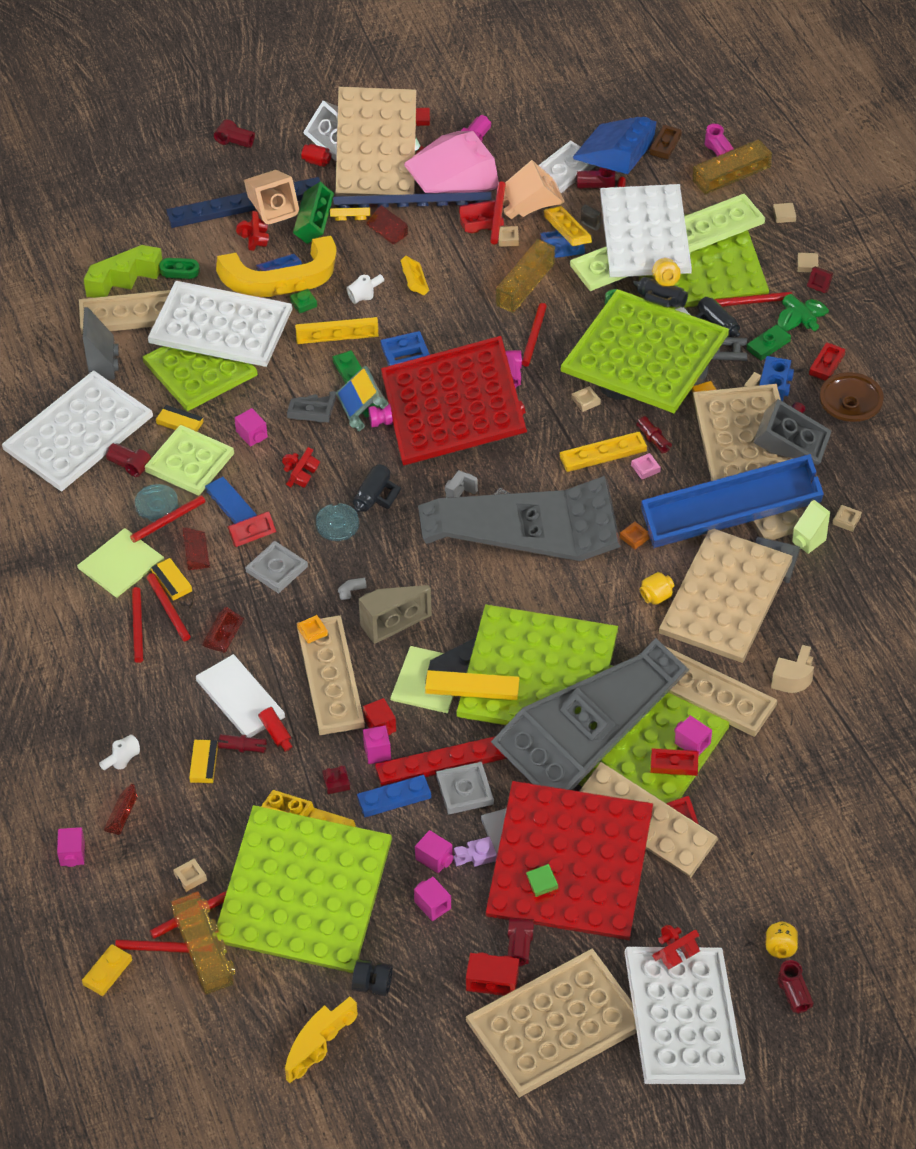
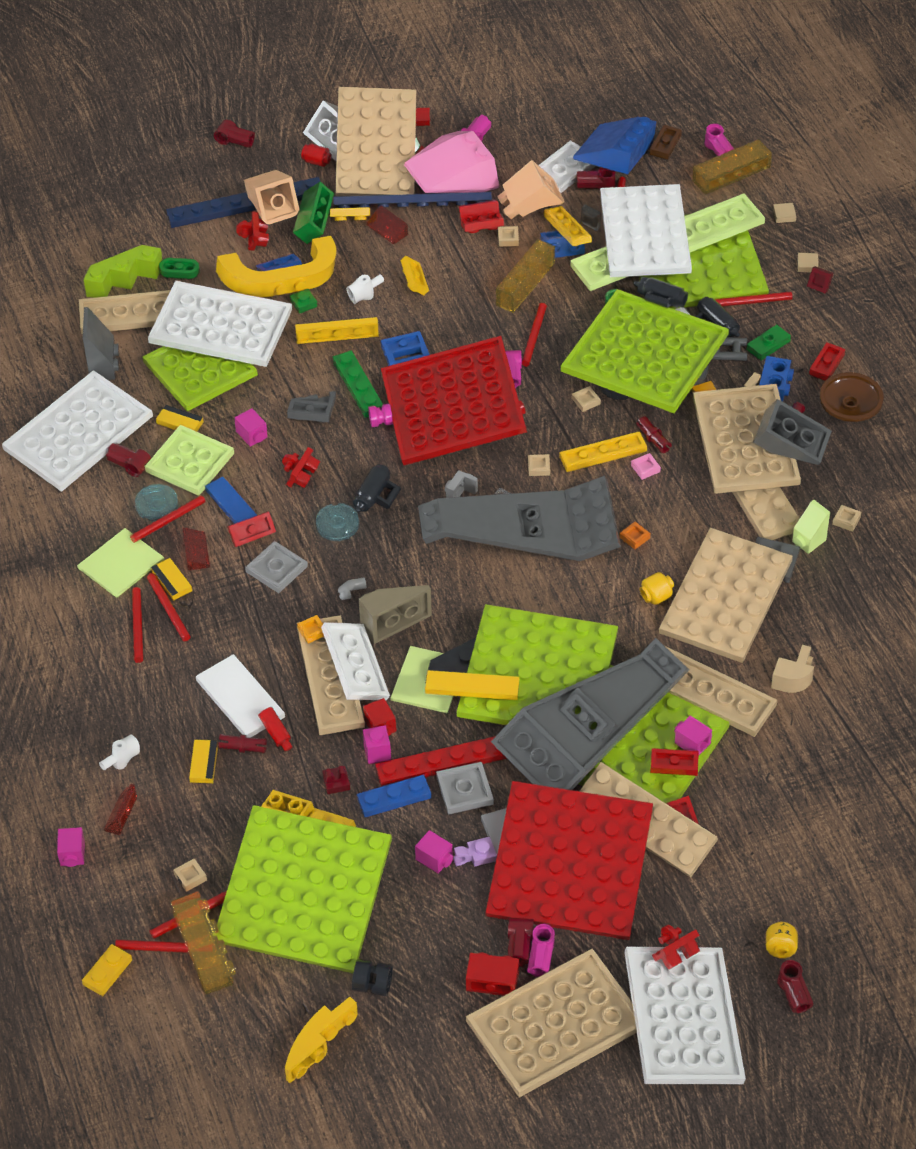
clear red slope [202,607,244,653] -> none
flag [336,366,389,432] -> none
dark pink brick [414,877,451,921] -> none
red bar [490,181,506,245] -> none
bright green tile [526,864,558,897] -> none
blue piece [641,454,824,548] -> none
yellow head [652,258,681,286] -> none
green plant [778,294,829,332] -> none
none -> white tile [321,622,390,700]
none -> dark pink piece [527,924,555,977]
none -> tan tile [528,454,550,476]

